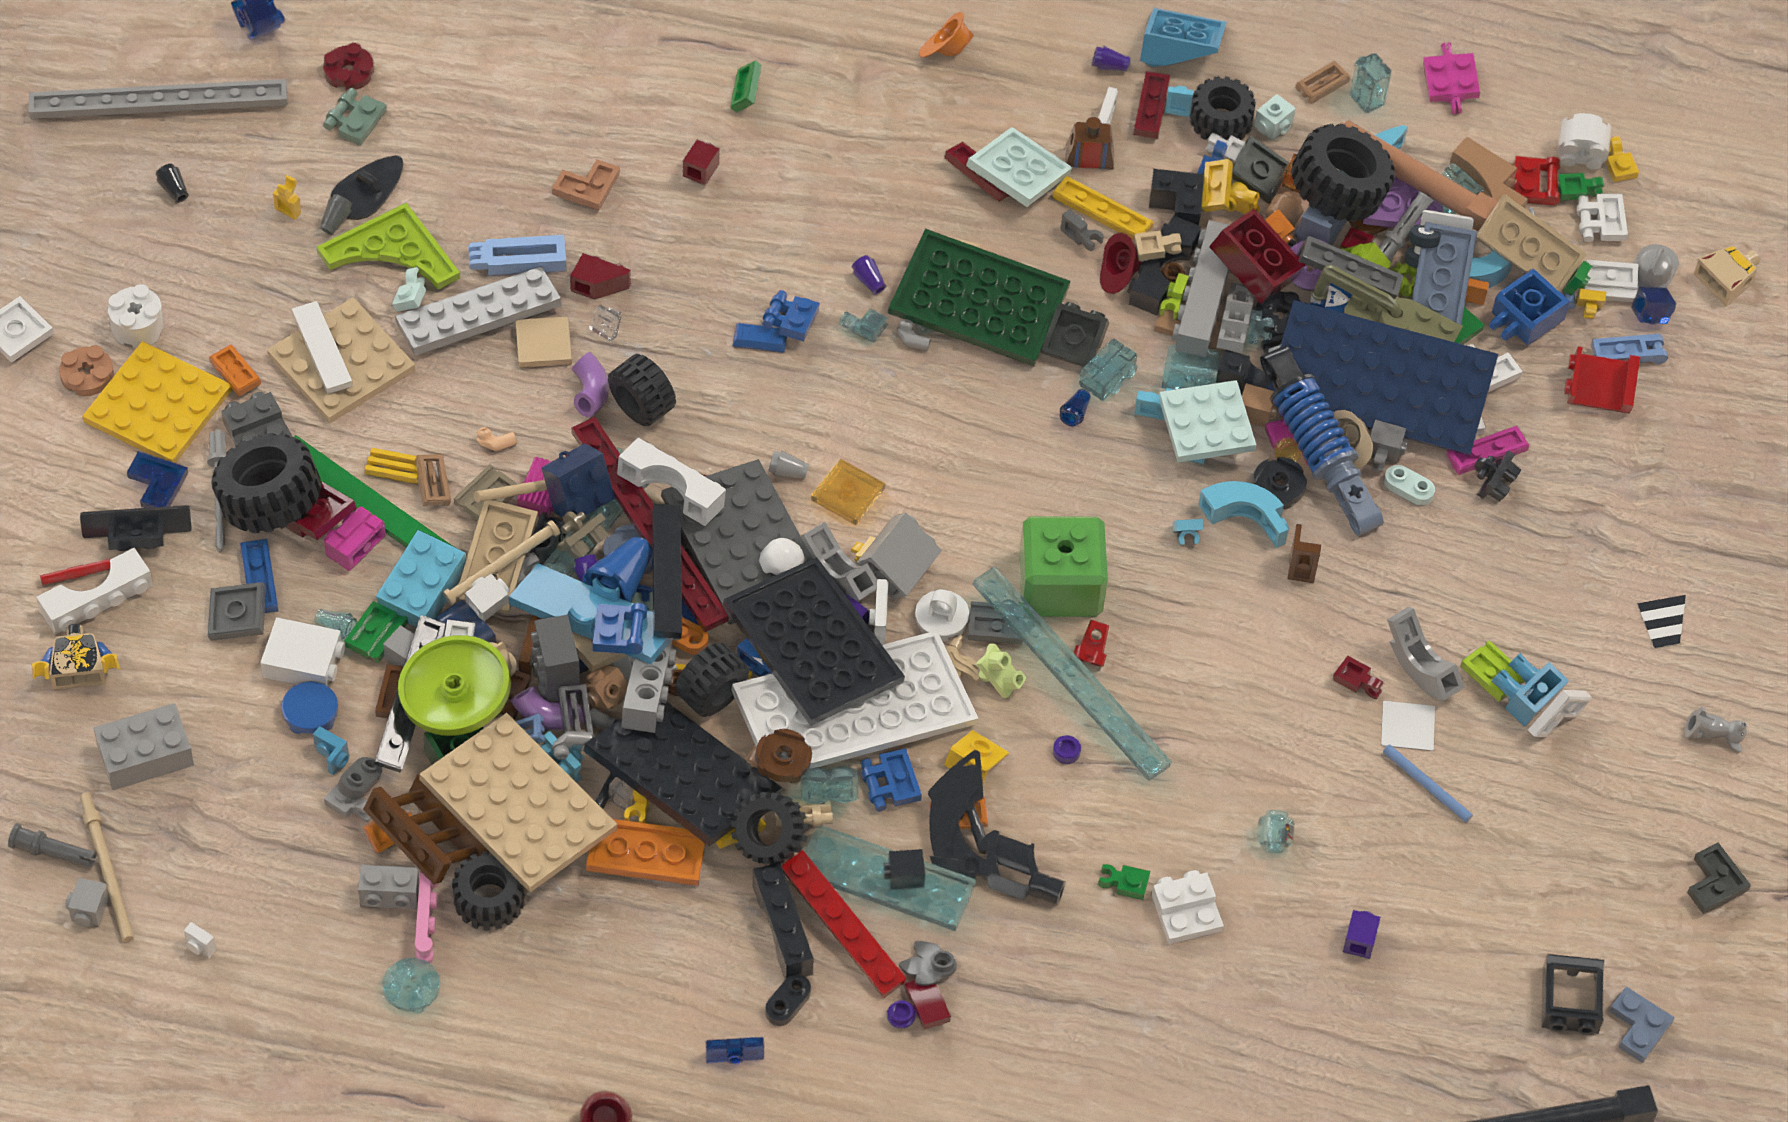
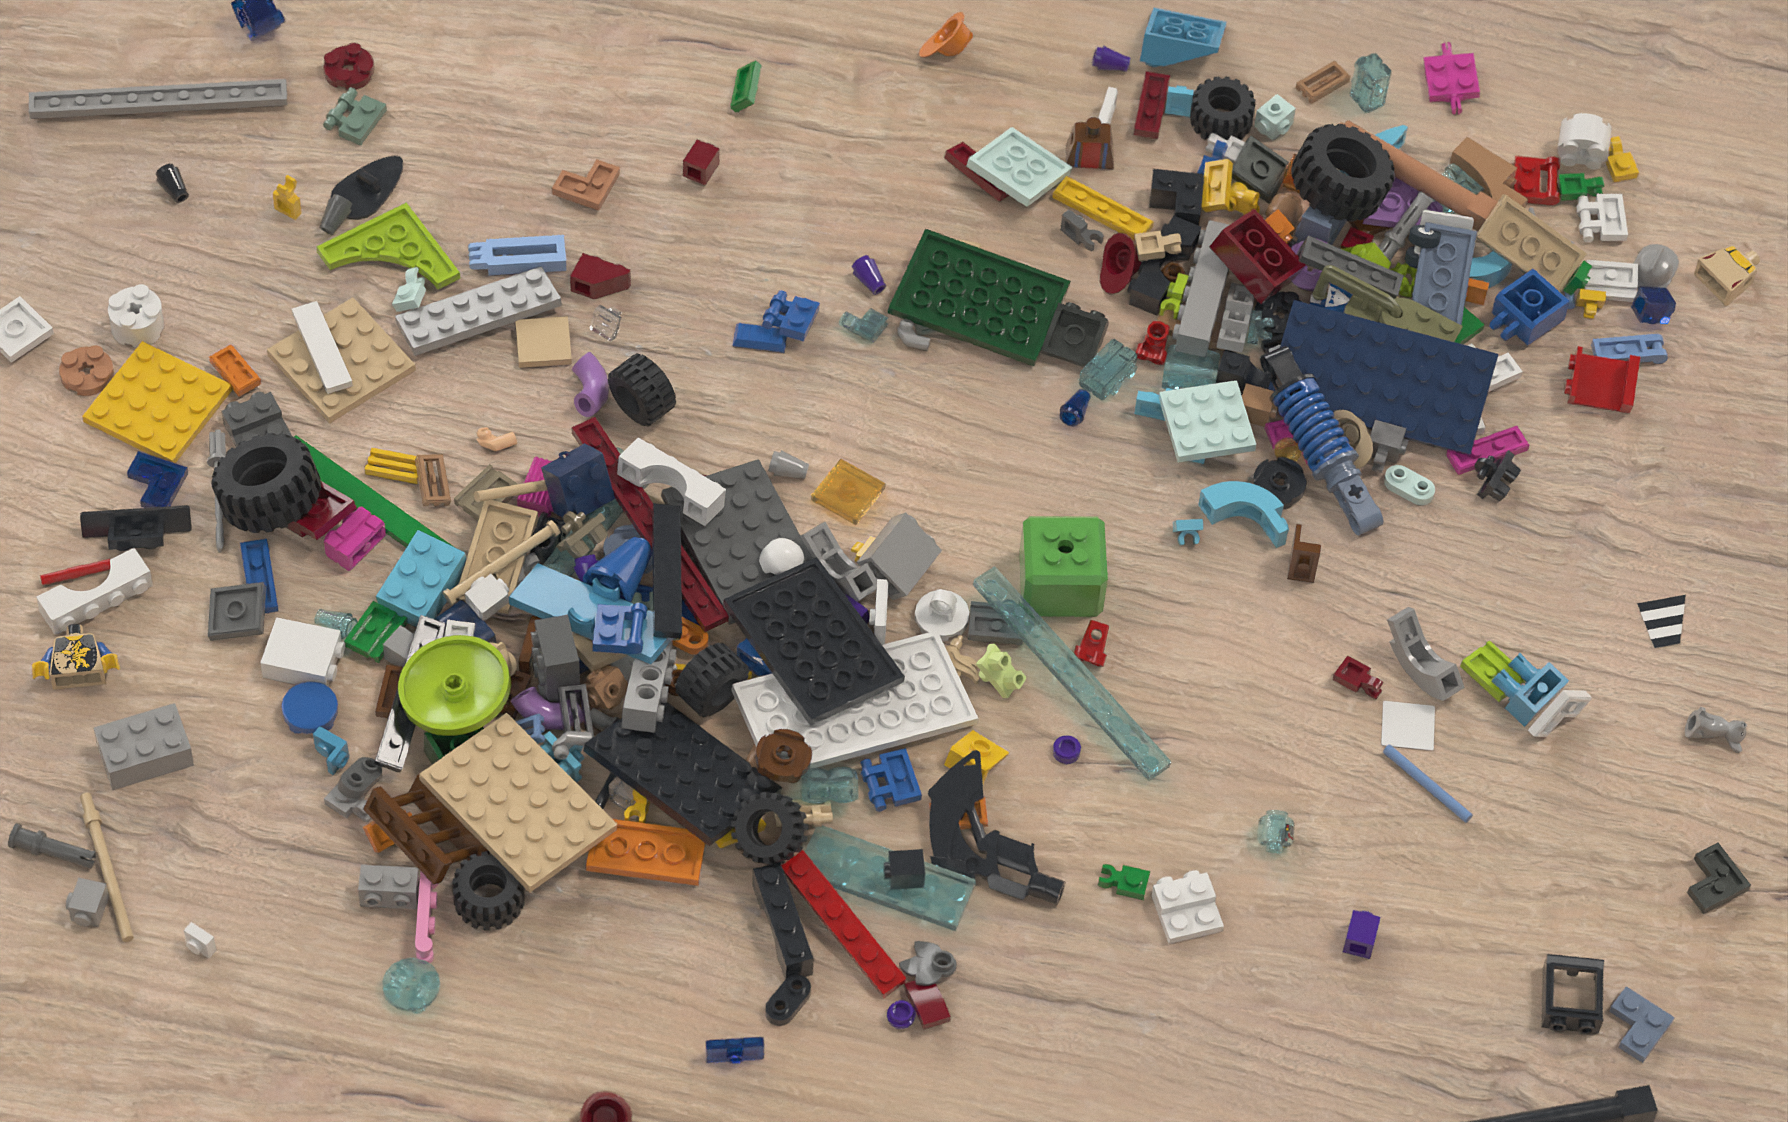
none -> red plate [1134,321,1170,365]

